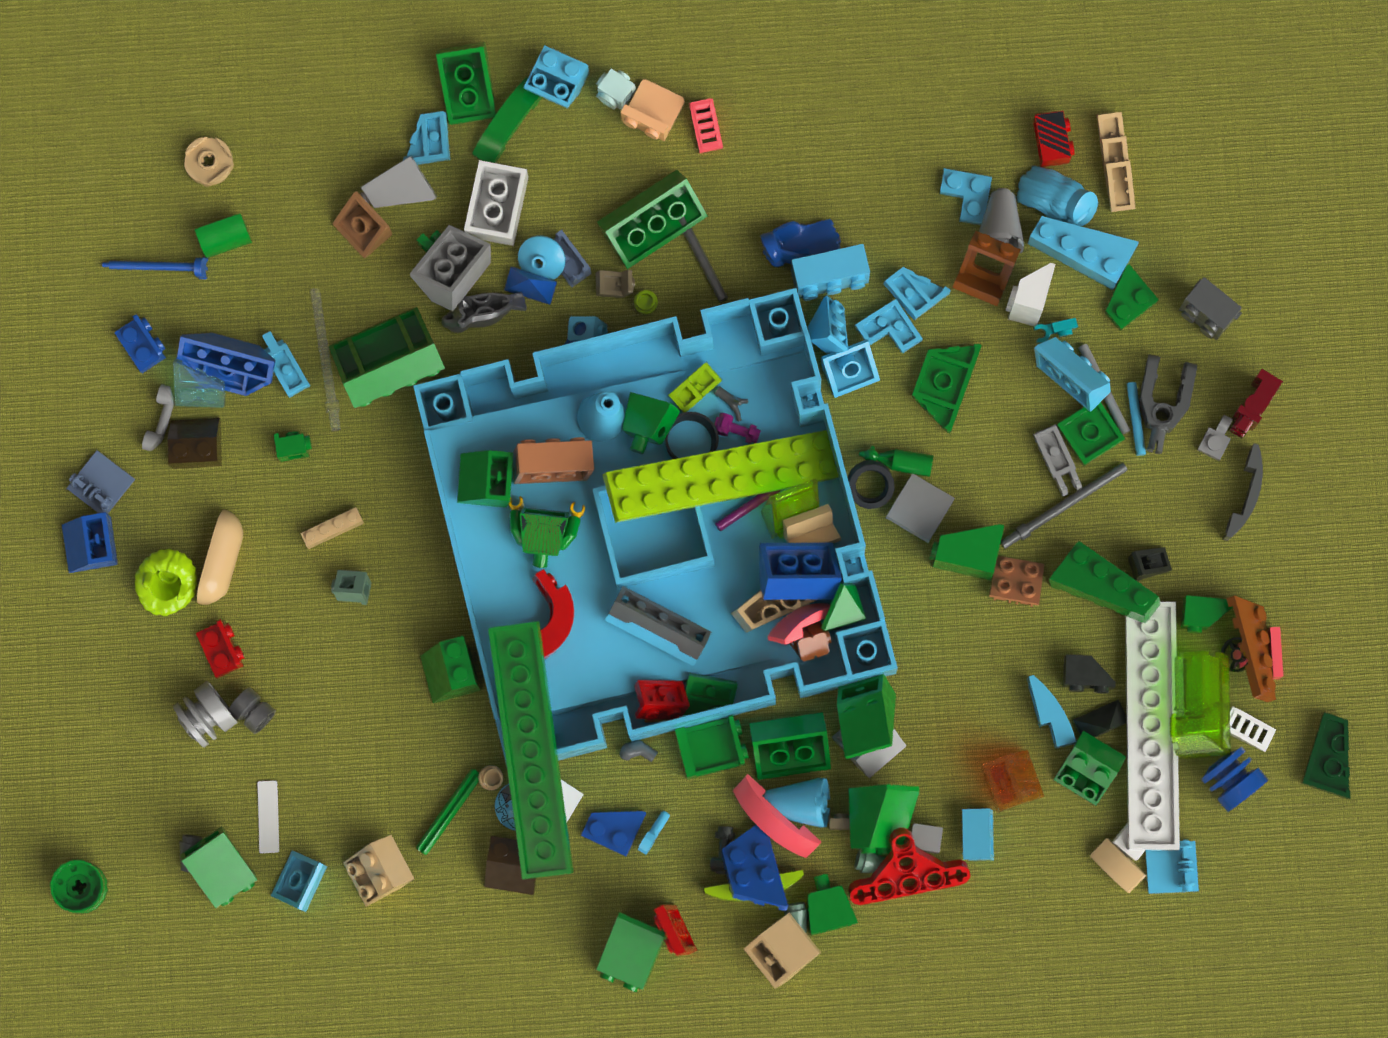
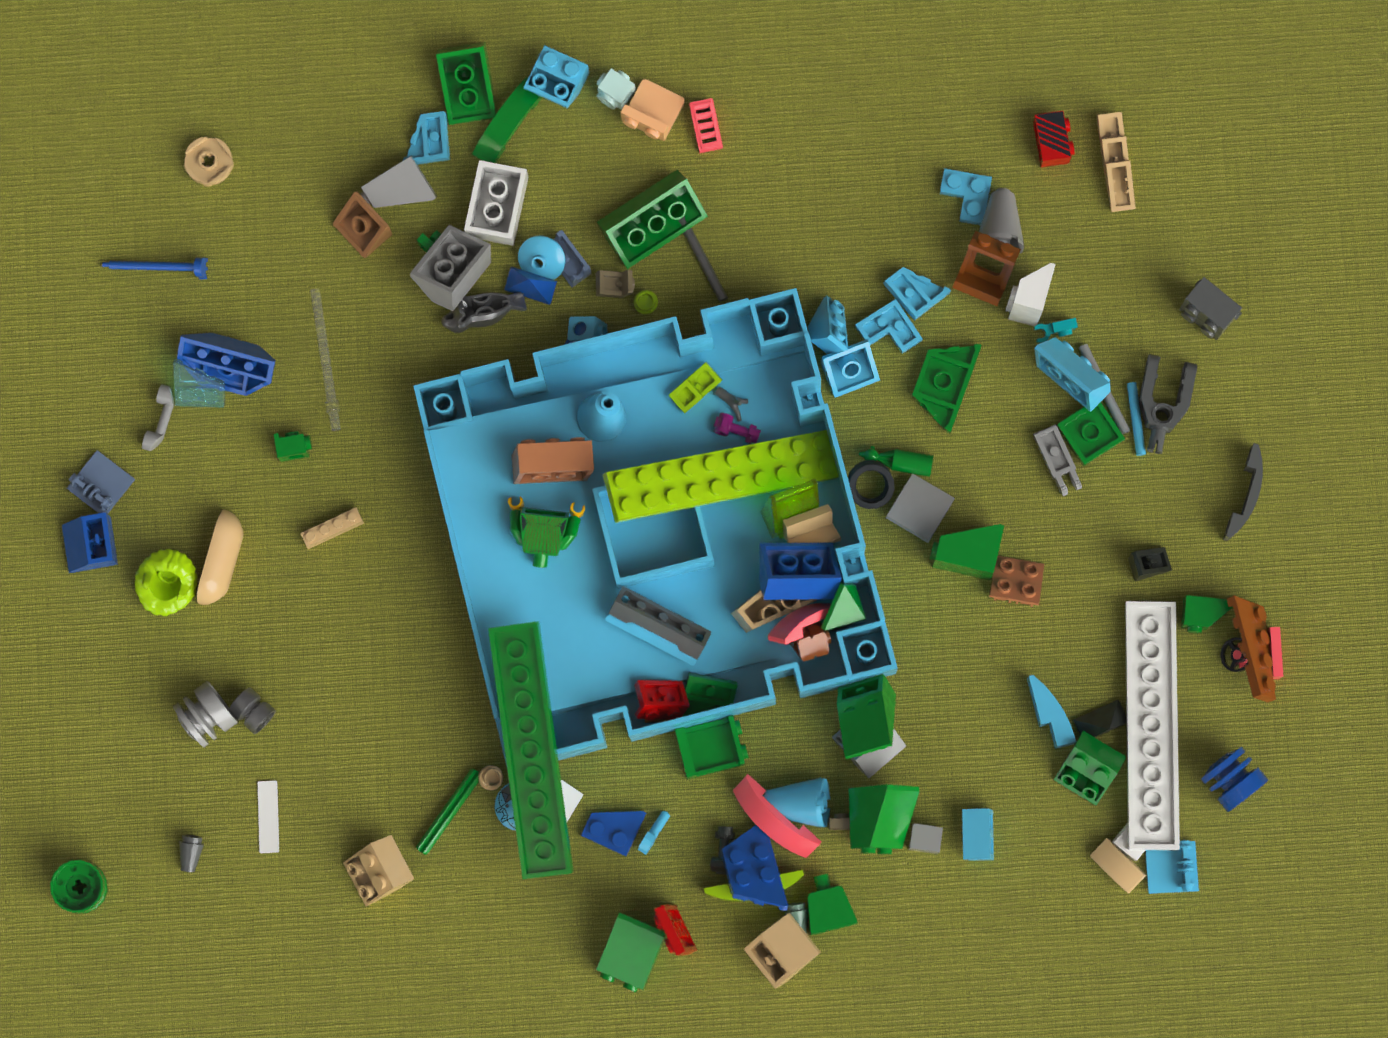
blue bracket [114,314,166,373] -> none
dark brown slope [168,418,222,469] -> none
panel [180,826,257,908] -> none
green brick [194,213,252,258] -> none
red bracket [196,619,245,679] -> none
medium azure hinge [262,331,310,398] -> none
medium azure slope [271,850,327,912] -> none
green slope [328,307,445,408] -> none
sand green brick [331,570,372,605] -> none
green slope [420,636,481,704] -> none
green slope [457,450,513,508] -> none
dark brown slope [484,836,537,895] -> none
red arch [532,569,574,659] -> none
dark grey arm [619,740,658,762] -> none
green torso [622,392,680,454] -> none
black tyre [665,412,719,459] -> none
magenta bar [715,490,780,532] -> none
green slope [749,712,831,780] -> none
blue hair [760,219,841,268] -> none
medium azure brick [791,244,870,301] -> none
red beam [848,828,970,905] -> none
sand green cone [855,850,885,873] -> none
clear orange slope [980,750,1045,813] -> none
dark grey bar [1000,462,1128,549] -> none
medium azure hair [1017,166,1098,226] -> none
medium azure wedge [1028,216,1139,290] -> none
green wedge [1049,540,1160,624] -> none
pearl dark grey slope [1063,654,1115,693] -> none
green wing [1105,264,1159,331] -> none
clear neon green brick [1170,651,1231,759] -> none
light grey plate [1197,415,1233,461] -> none
white slope [1220,706,1276,752] -> none
dark red hips [1230,369,1283,439] -> none
dark green wing [1301,712,1350,800] -> none

